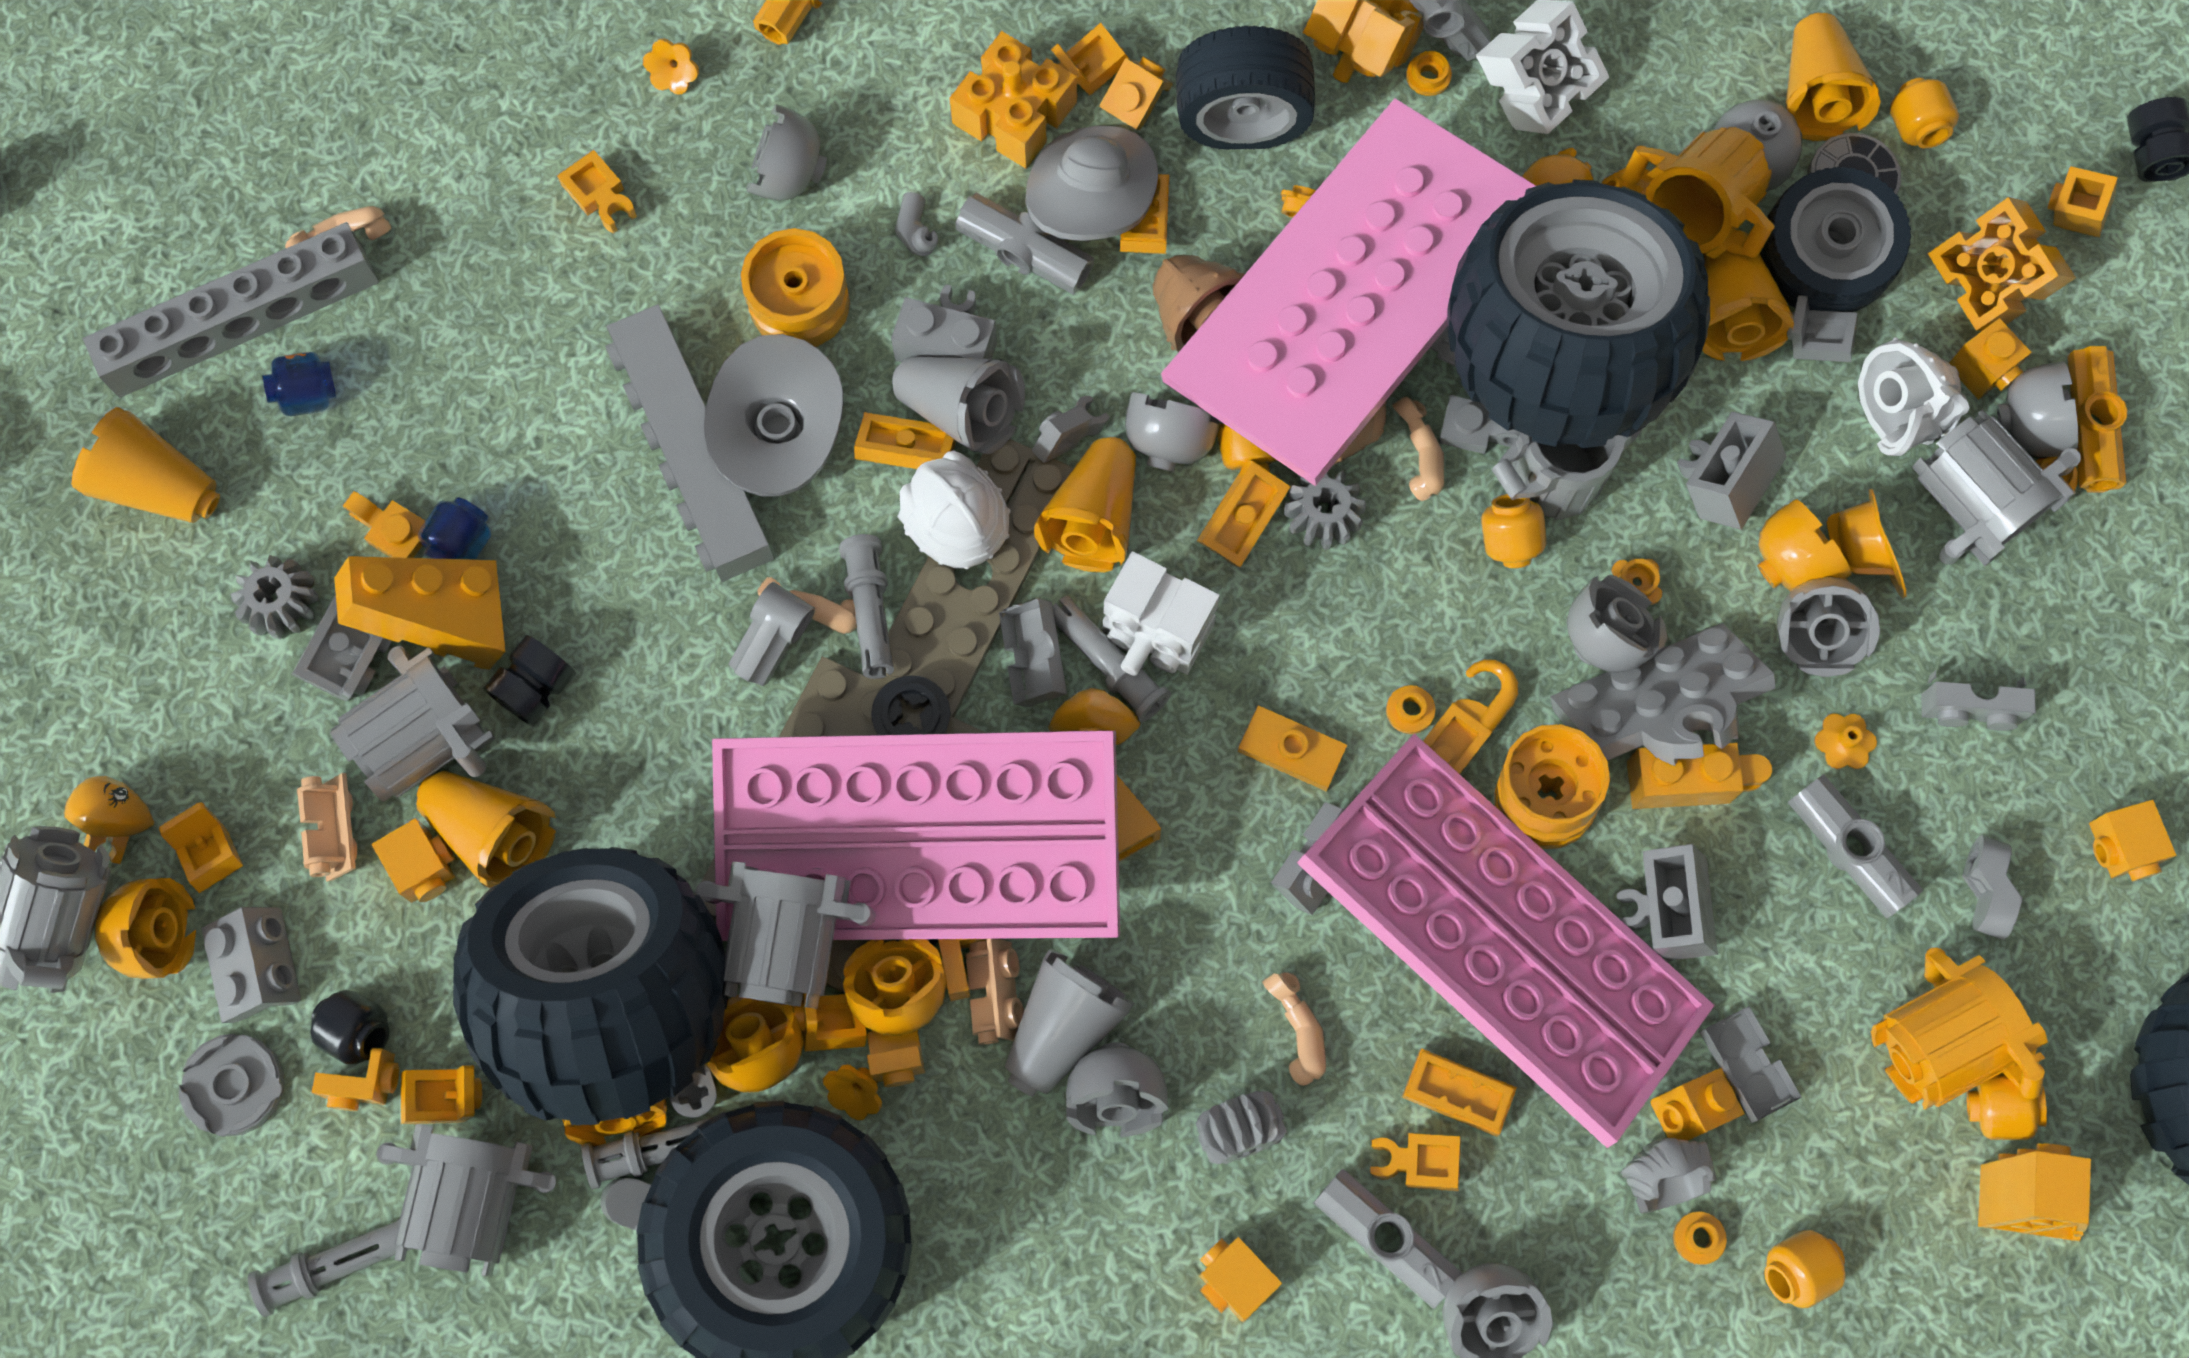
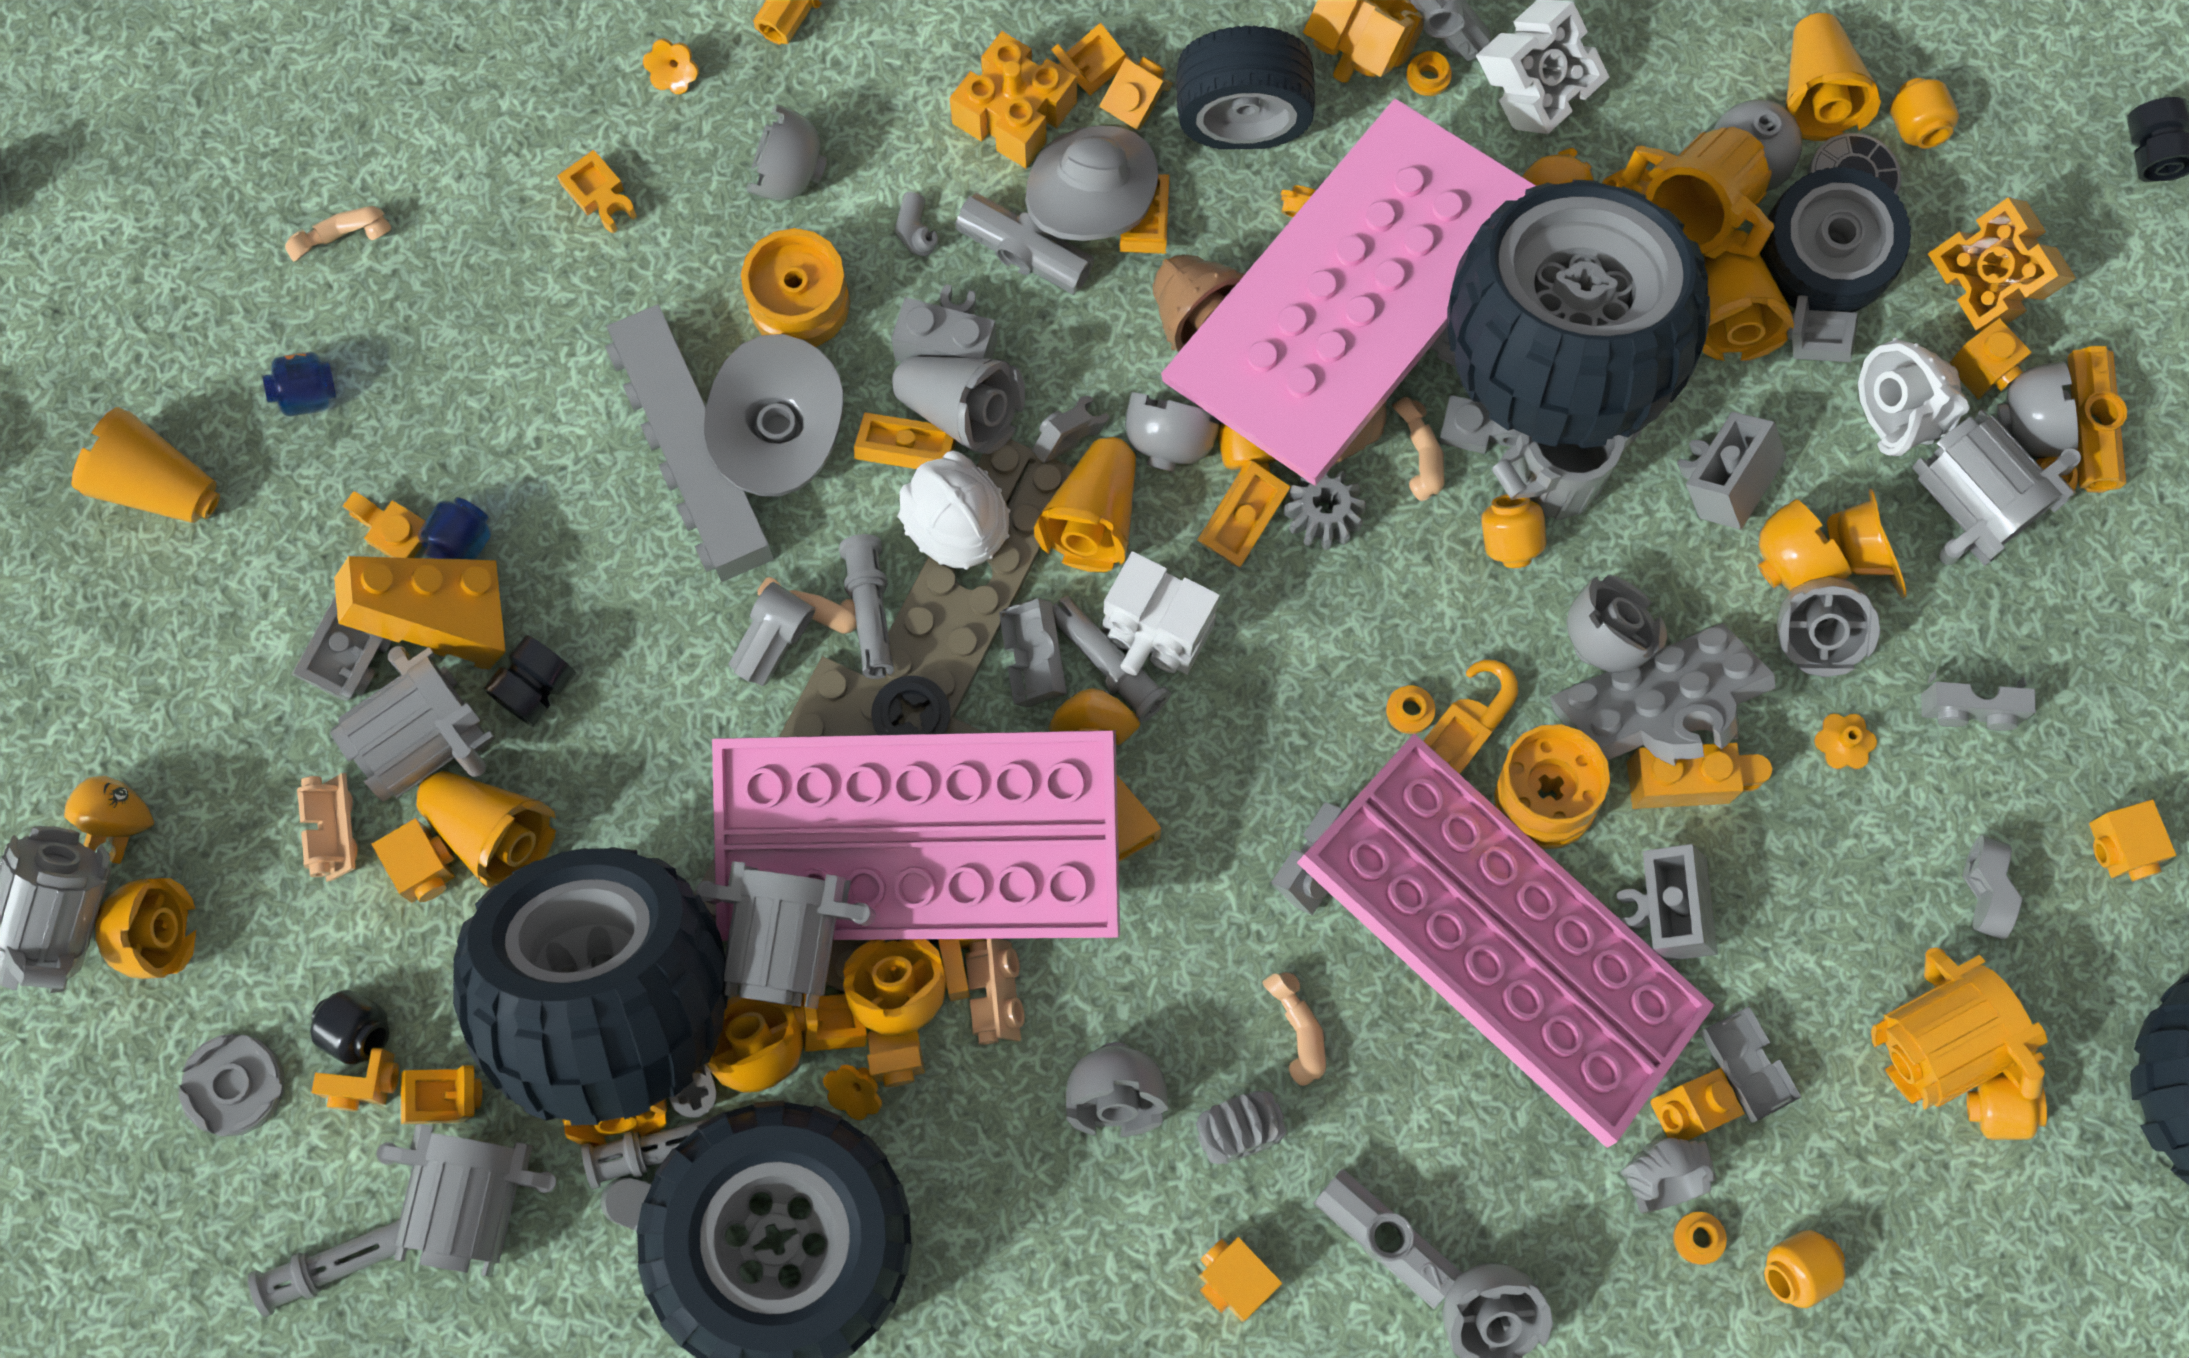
light grey brick [83,222,379,398] -> none
light orange bracket [159,802,243,893] -> none
light grey bracket [201,907,301,1023] -> none
light grey gear [230,555,320,640] -> none
light grey cone [1005,949,1135,1097] -> none
light orange plate [1237,705,1347,792] -> none
light orange plate [1370,1133,1461,1191] -> none
light orange plate [1402,1048,1517,1137] -> none
light orange plate [1612,559,1663,605] -> none
light grey piece [1788,774,1923,919] -> none
light orange wedge [1978,1144,2091,1242] -> none
light orange brick [2047,166,2118,238] -> none

